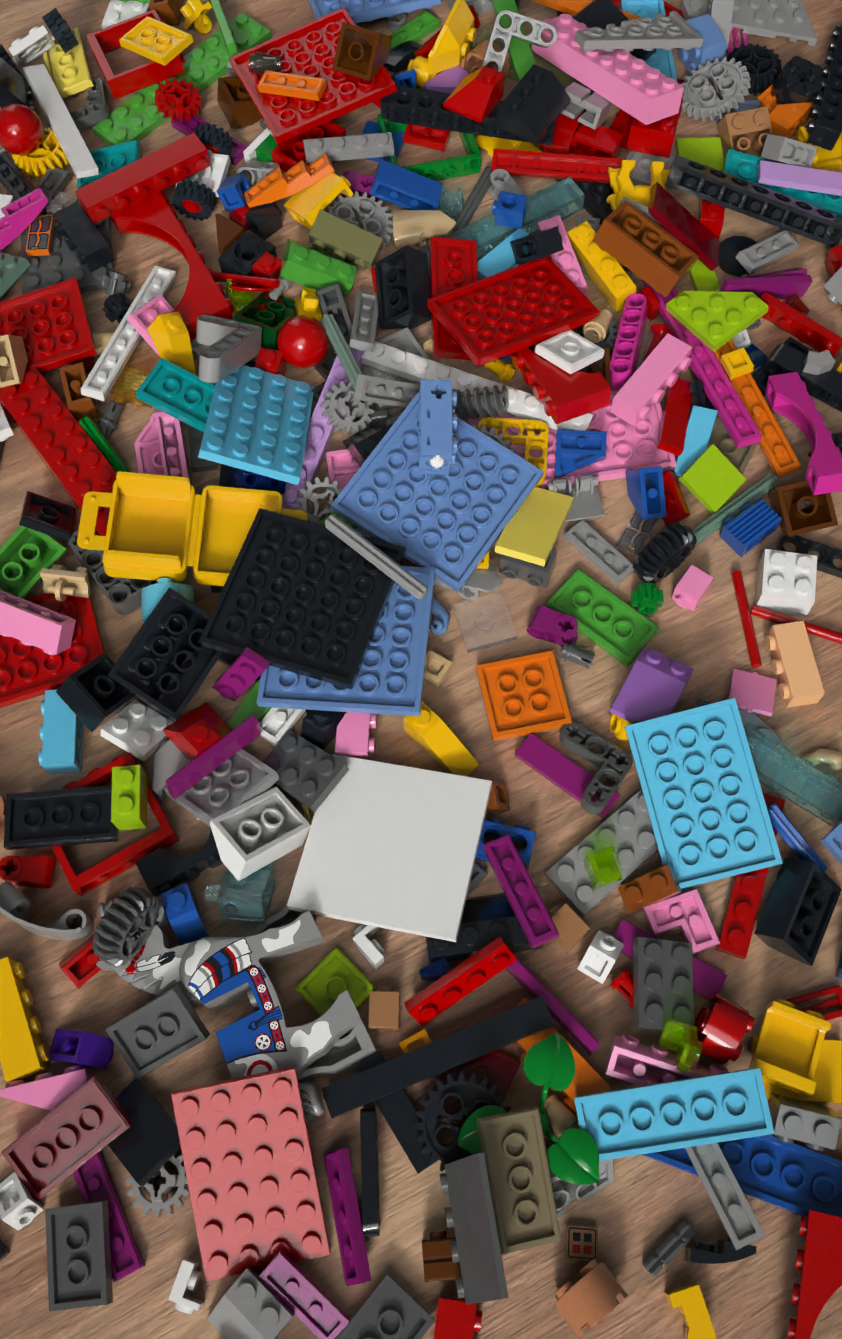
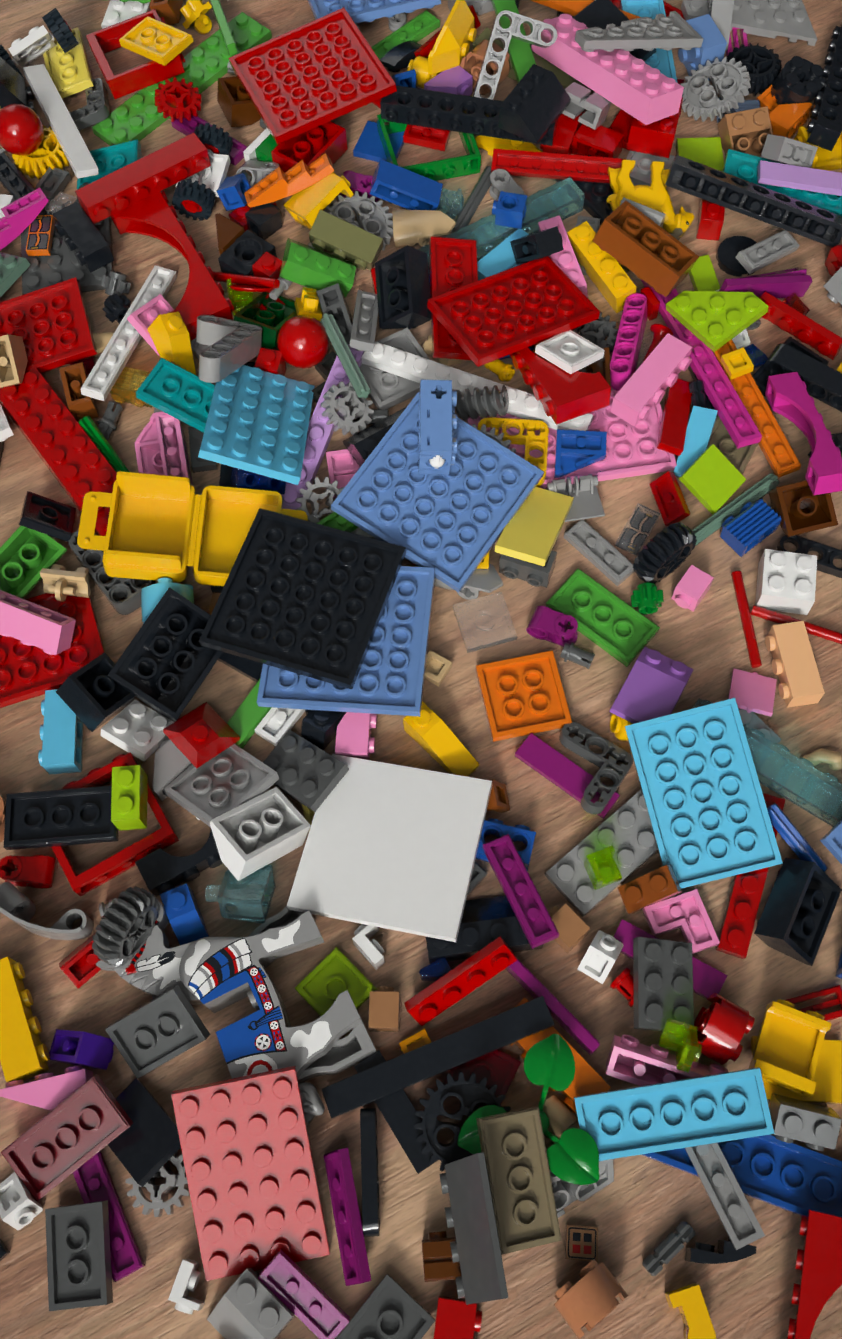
magenta tile [165,716,261,800] -> none
magenta plate [212,647,269,701] -> none
clear smoke cone [249,51,281,75] -> none
orange tile [258,71,327,101] -> none
light grey plate [303,132,394,164] -> none
light grey axle [325,515,428,600] -> none
reddish brown slope [332,22,392,81] -> none
light grey plate [354,374,420,408] -> none
medium blue arm [430,599,450,635] -> none
red slope [443,66,504,123] -> none
tan cone [583,309,612,343] -> none
blue slope [626,466,666,520] -> none
dark red tile [648,182,720,271] -> none
light grey piece [802,350,836,375] -> none

